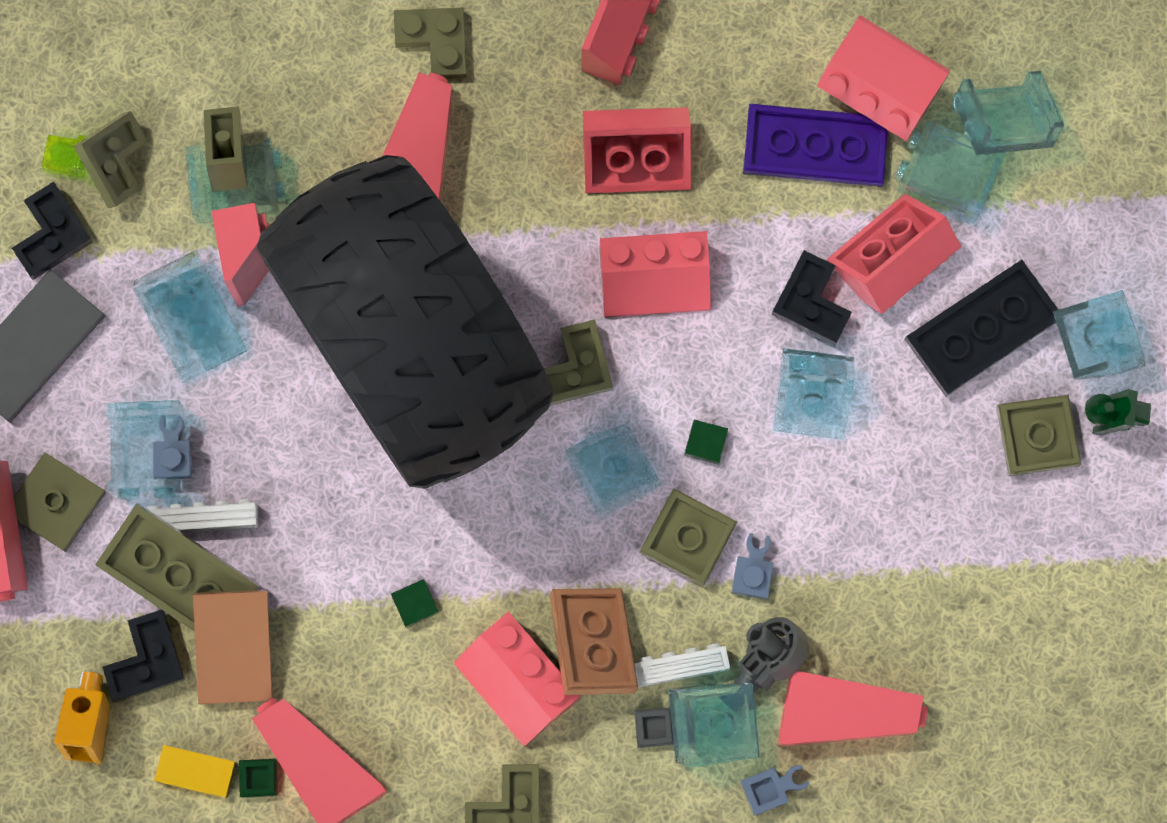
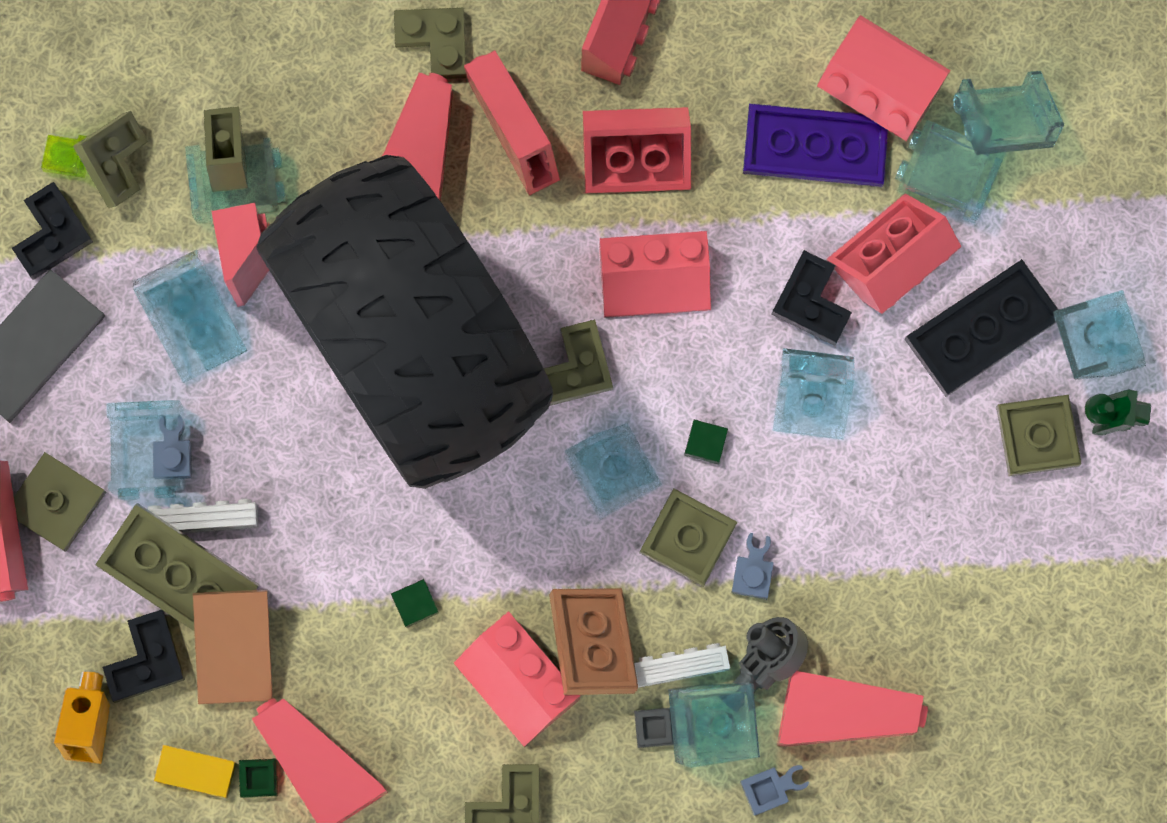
none -> coral slope [464,50,560,196]

